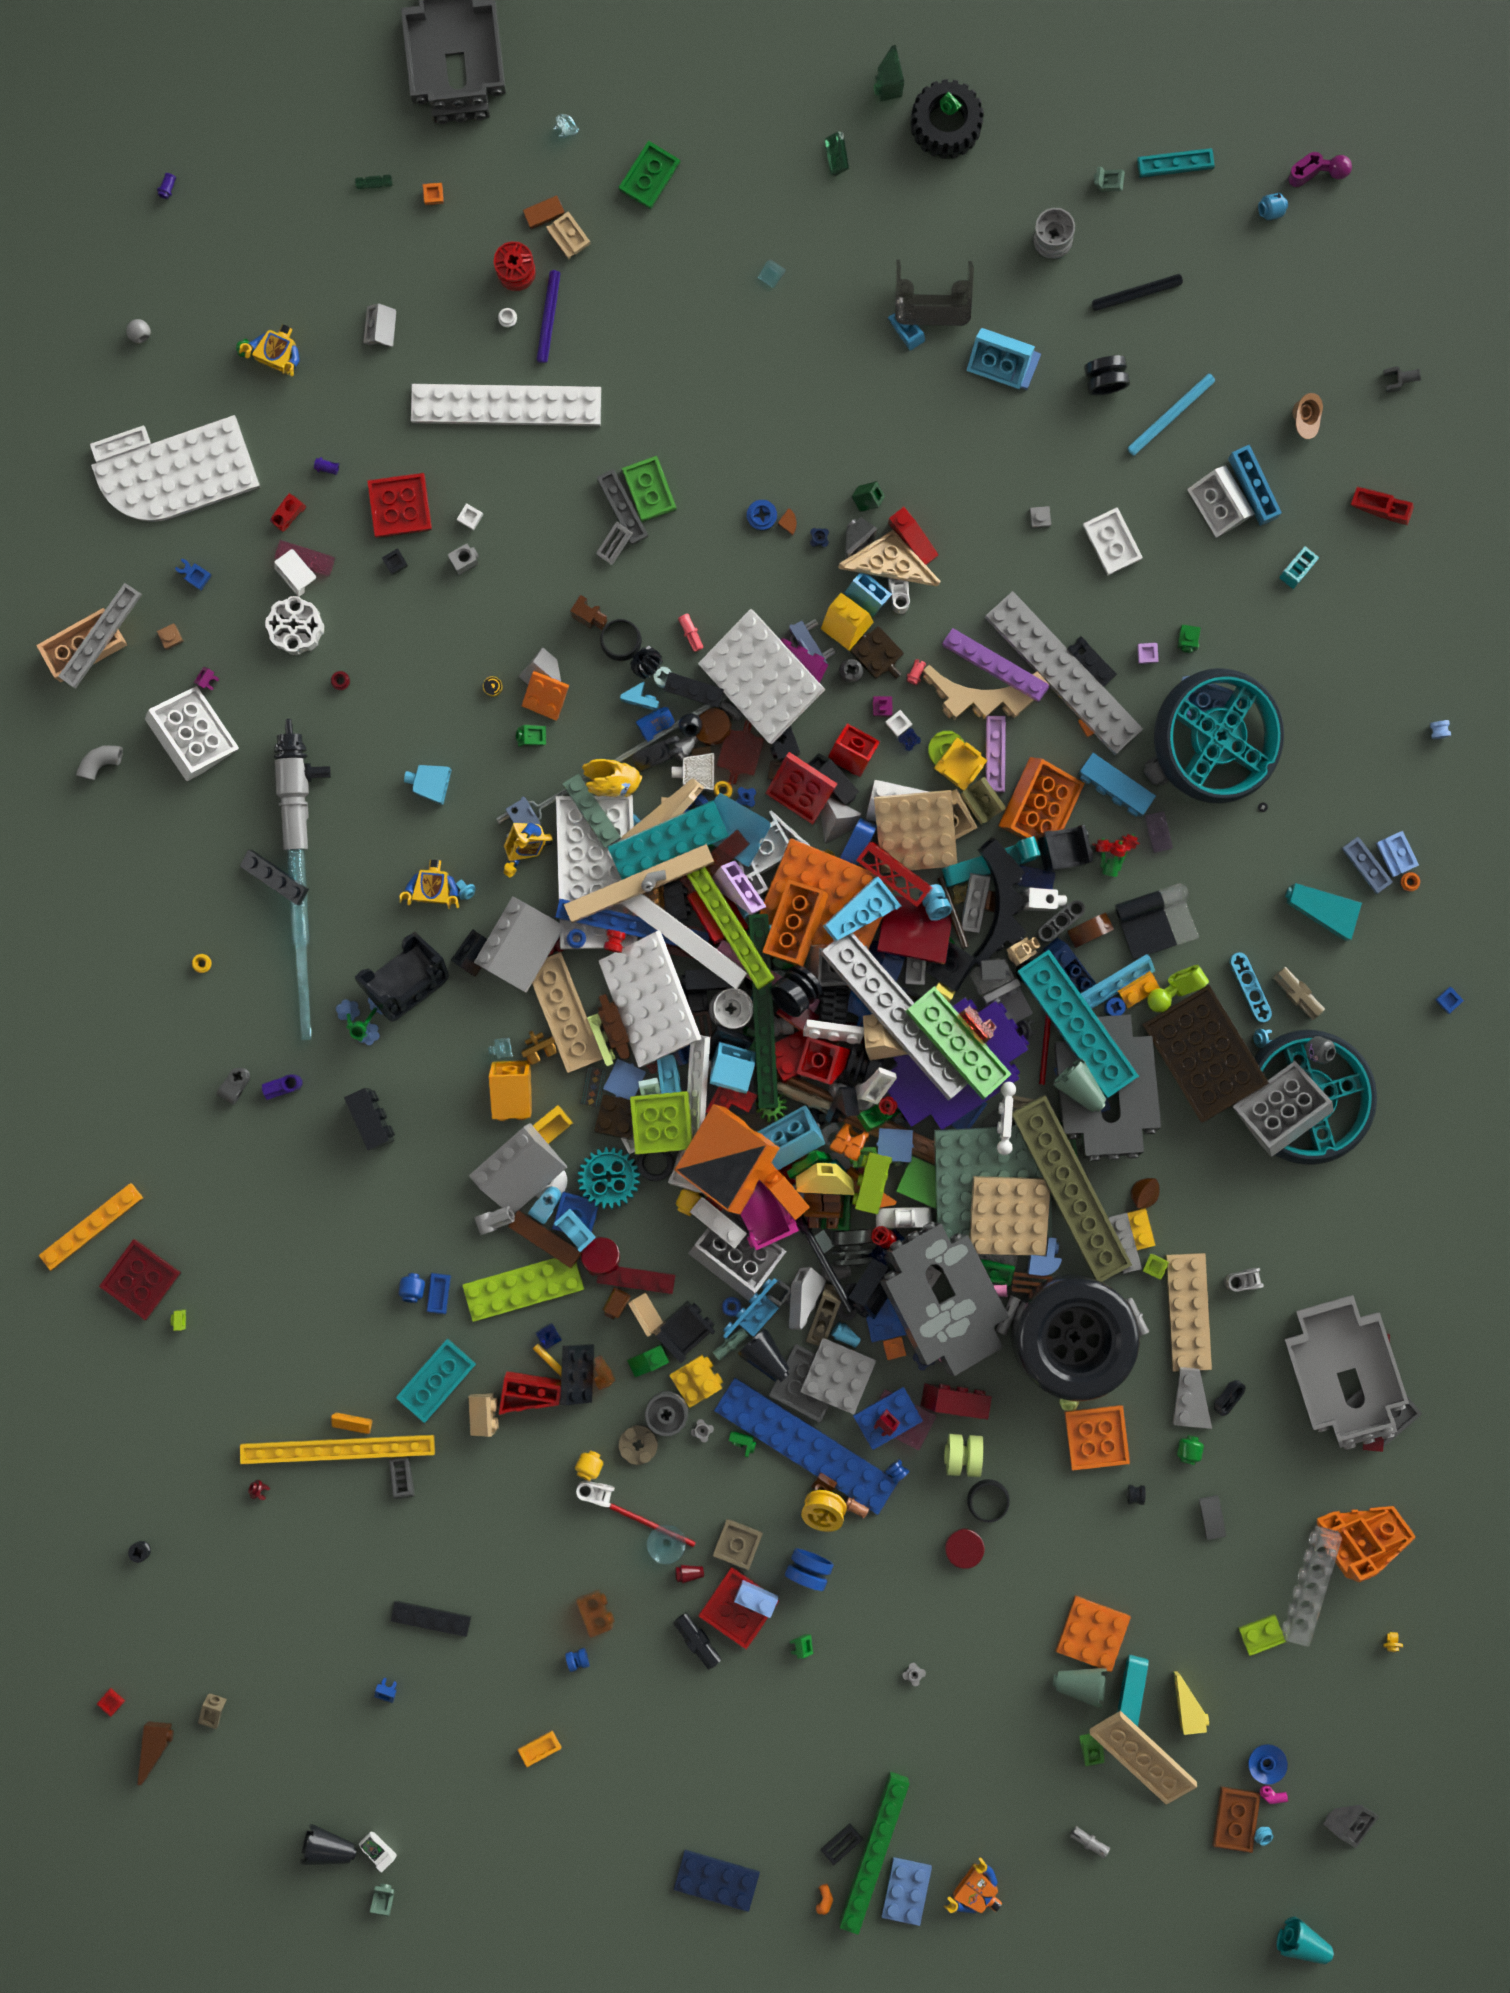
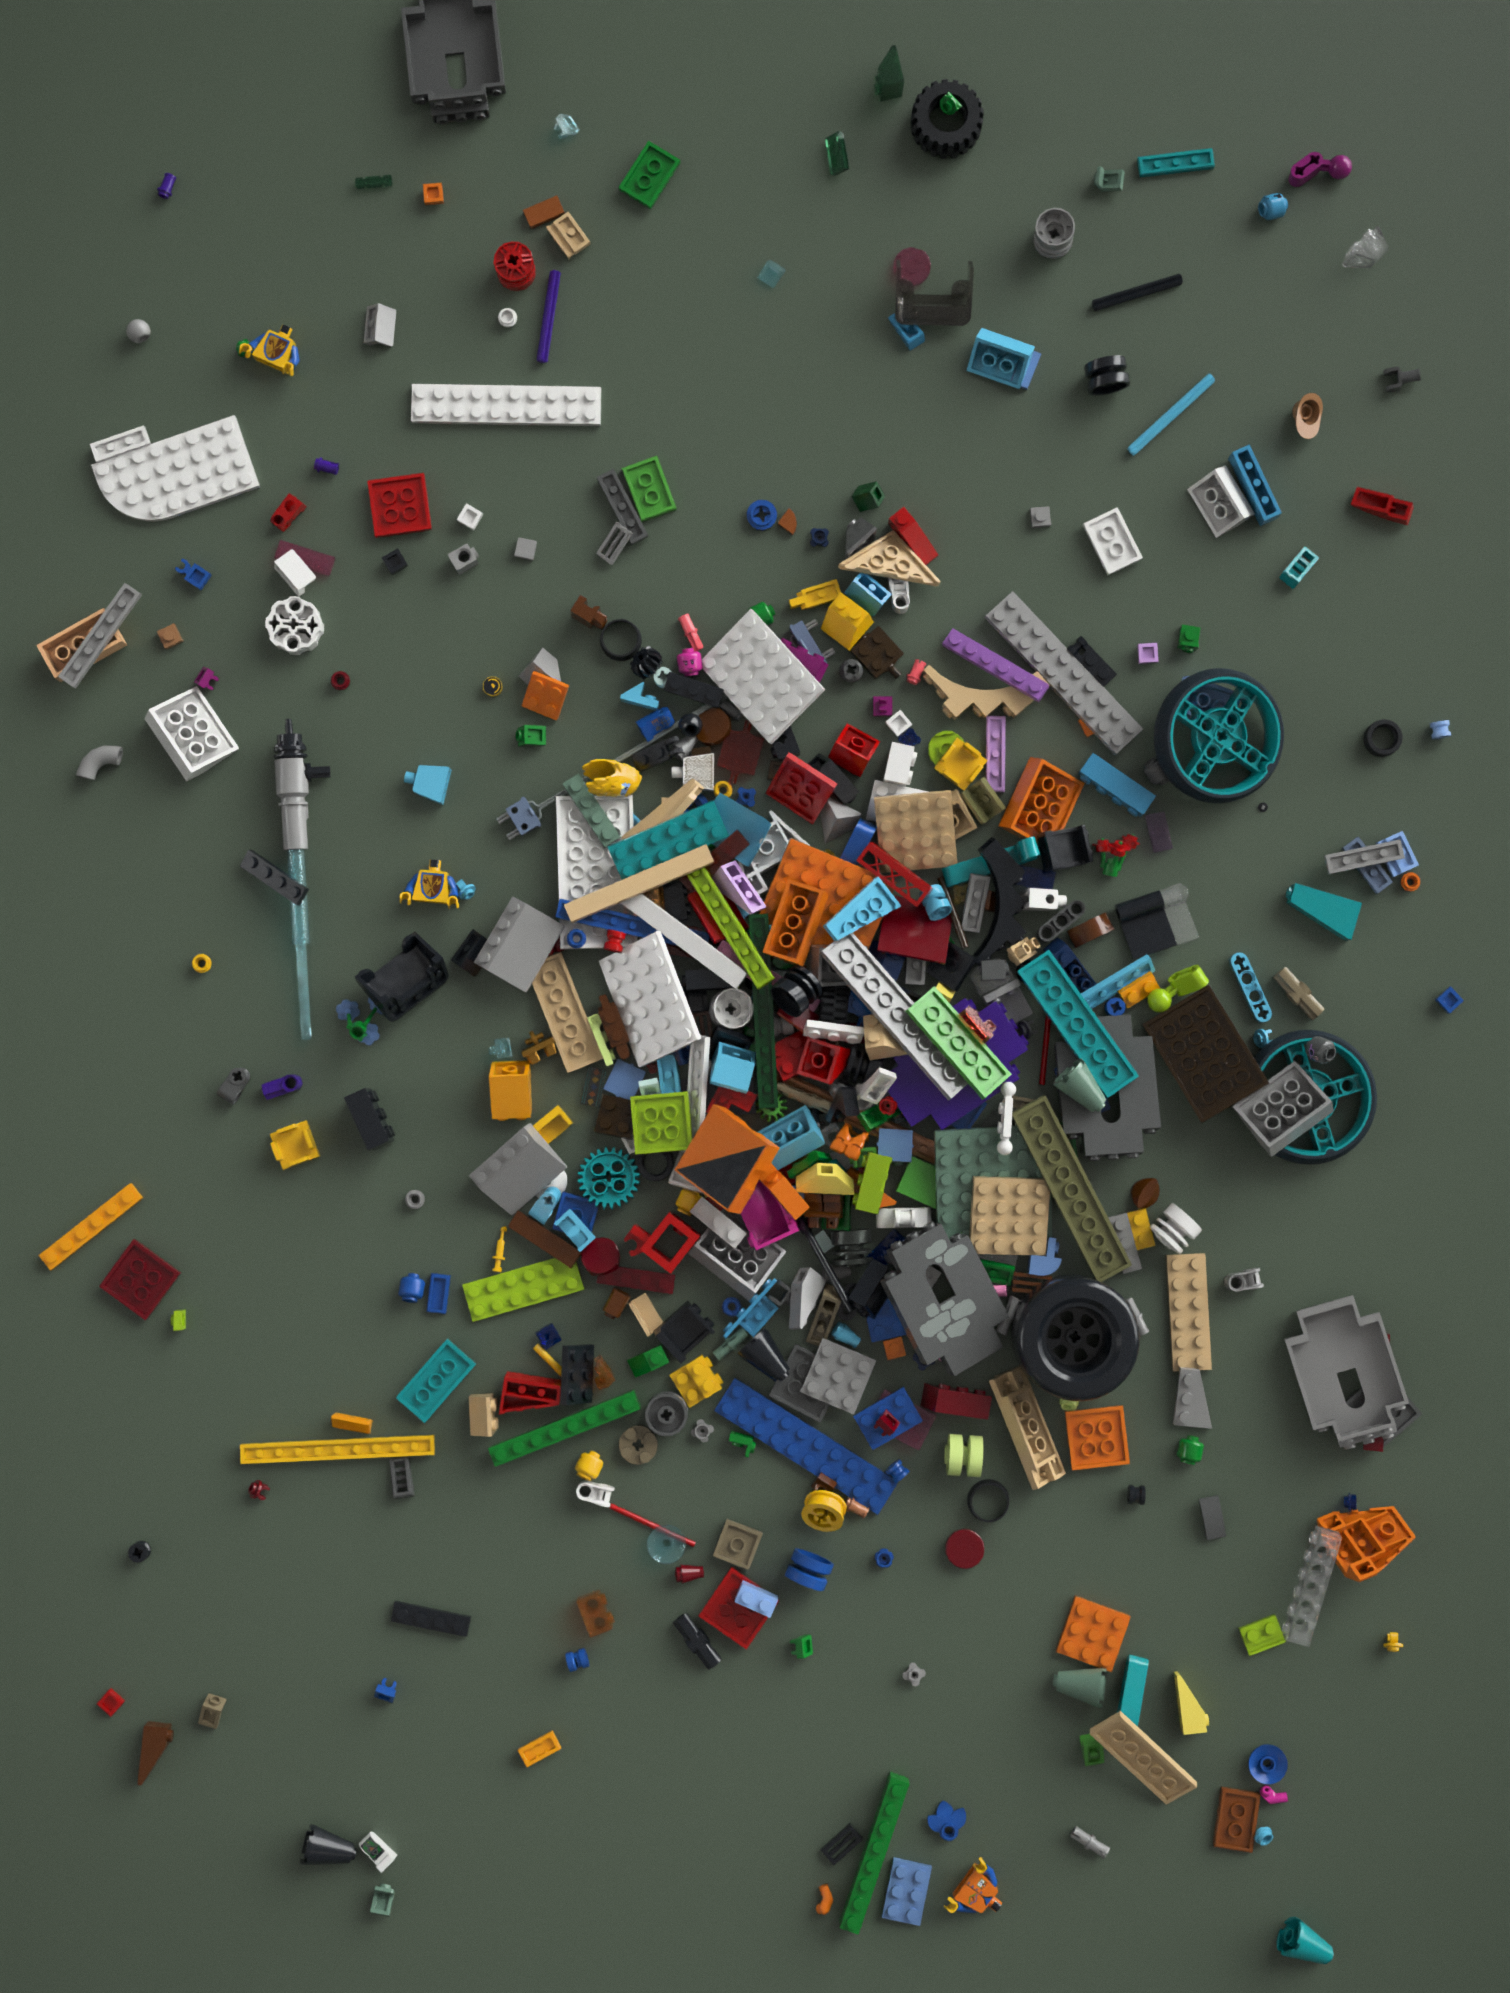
light grey piece [474,1206,515,1235] -> none
torso [503,823,553,878] -> none
light grey arm [641,870,667,892] -> none
dark blue plate [674,1850,760,1912] -> none
red wheel [871,1226,897,1249] -> none
lime plate [1143,1254,1169,1280] -> none
black plate [1214,1380,1246,1416] -> none
flat silver slope [1323,1805,1379,1848] -> none
none -> yellow panel [270,1120,320,1170]
none -> light grey plate [405,1190,425,1209]
none -> green brick [488,1389,641,1467]
none -> yellow piece [492,1226,507,1272]
none -> light grey tile [514,537,537,561]
none -> red piece [624,1211,701,1274]
none -> dark pink head [677,648,703,676]
none -> green head [748,602,776,626]
none -> yellow hinge [789,579,841,610]
none -> blue plate [874,1548,894,1568]
none -> white brick [883,742,917,787]
none -> clear pink tile [893,247,931,286]
none -> blue plate [927,1801,966,1841]
none -> tan slope [989,1366,1066,1490]
none -> white wheel [1150,1203,1202,1254]
none -> light grey plate [1324,839,1405,875]
none -> clear slope [1342,226,1389,268]
none -> clear blue plate [1344,1492,1357,1512]
none -> black tyre [1363,719,1403,757]

